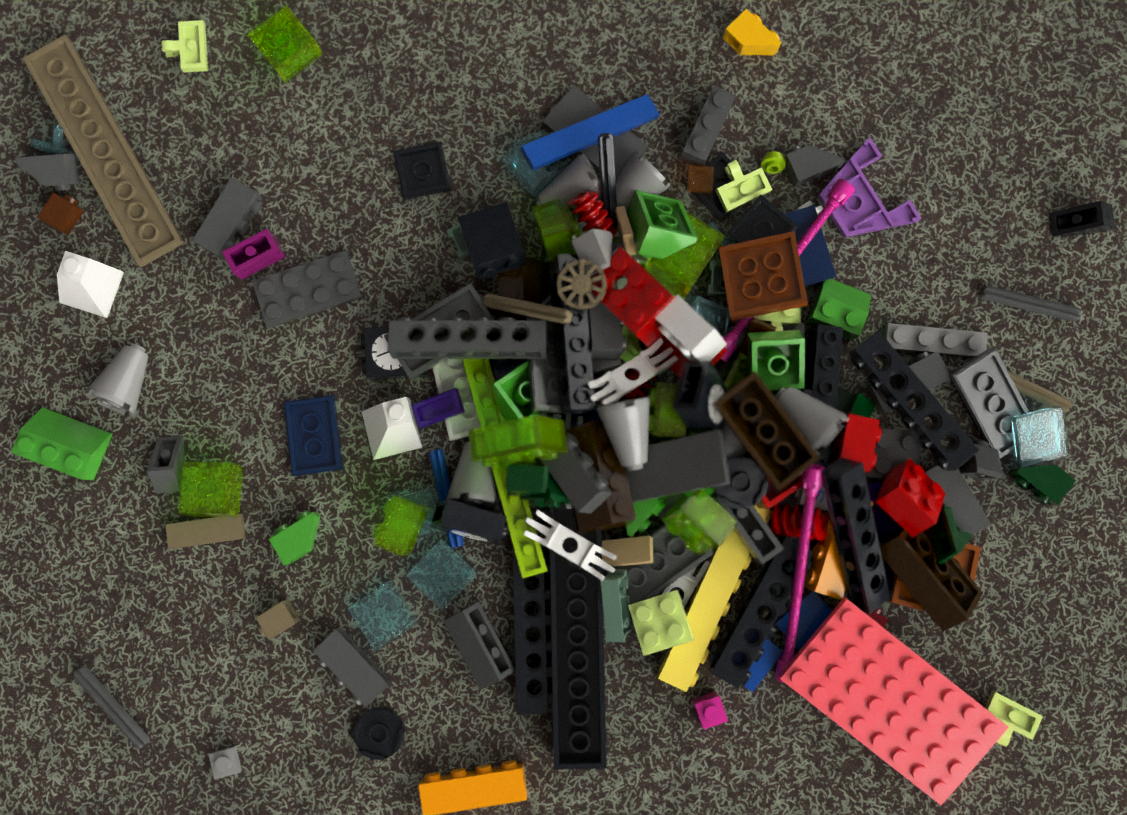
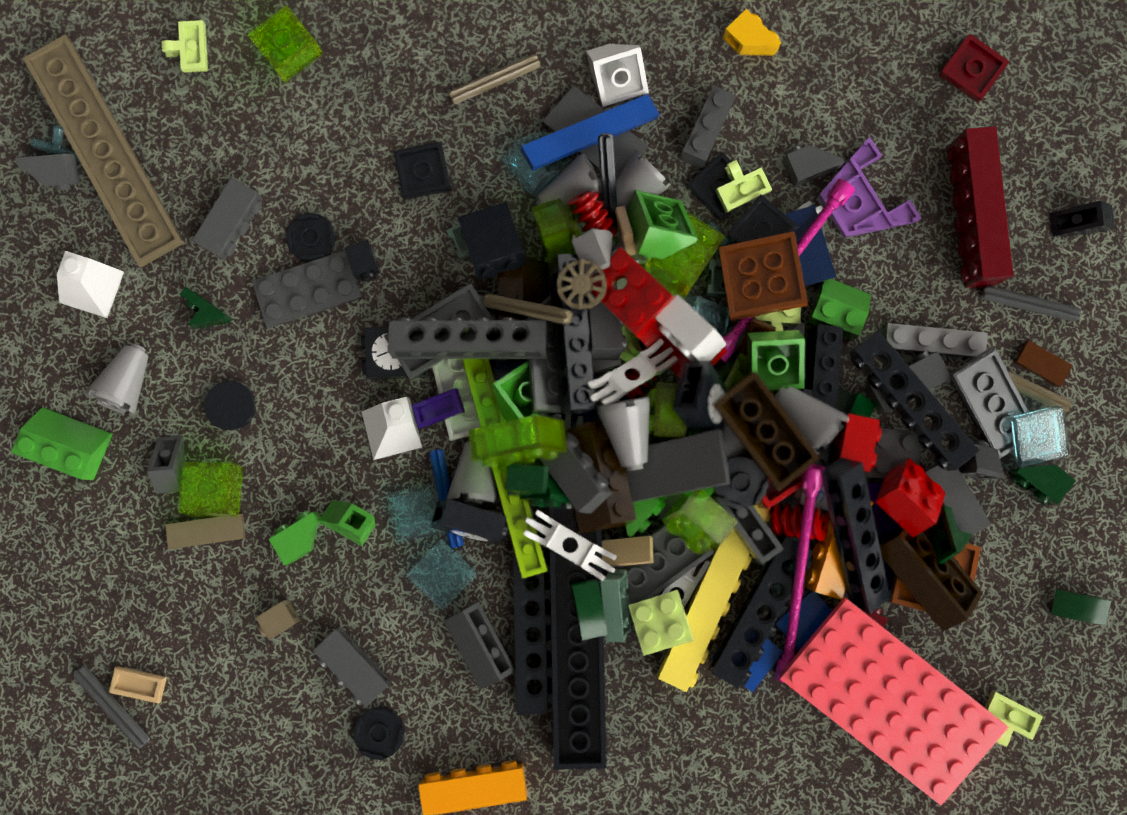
reddish brown brick [37,192,84,236] -> none
light grey plate [208,746,242,780] -> none
magenta brick [222,229,286,280] -> none
dark blue tile [284,395,343,476] -> none
clear light blue tile [347,580,419,651] -> none
clear neon green brick [373,495,430,557] -> none
clear orange tile [687,165,714,193] -> none
dark pink brick [692,691,728,730] -> none
lime plate [761,151,786,174] -> none
none -> tan tile [108,666,167,703]
none -> dark green slope [179,286,232,329]
none -> black tile [204,381,256,430]
none -> black tile [286,213,336,262]
none -> bright green slope [318,500,376,547]
none -> black brick [344,240,381,282]
none -> dark tan axle [449,54,540,104]
none -> dark green slope [571,579,608,640]
none -> white slope [586,44,649,107]
none -> dark red plate [939,34,1010,103]
none -> dark red brick [947,126,1014,288]
none -> reddish brown tile [1014,340,1073,388]
none -> dark green slope [1051,588,1111,625]

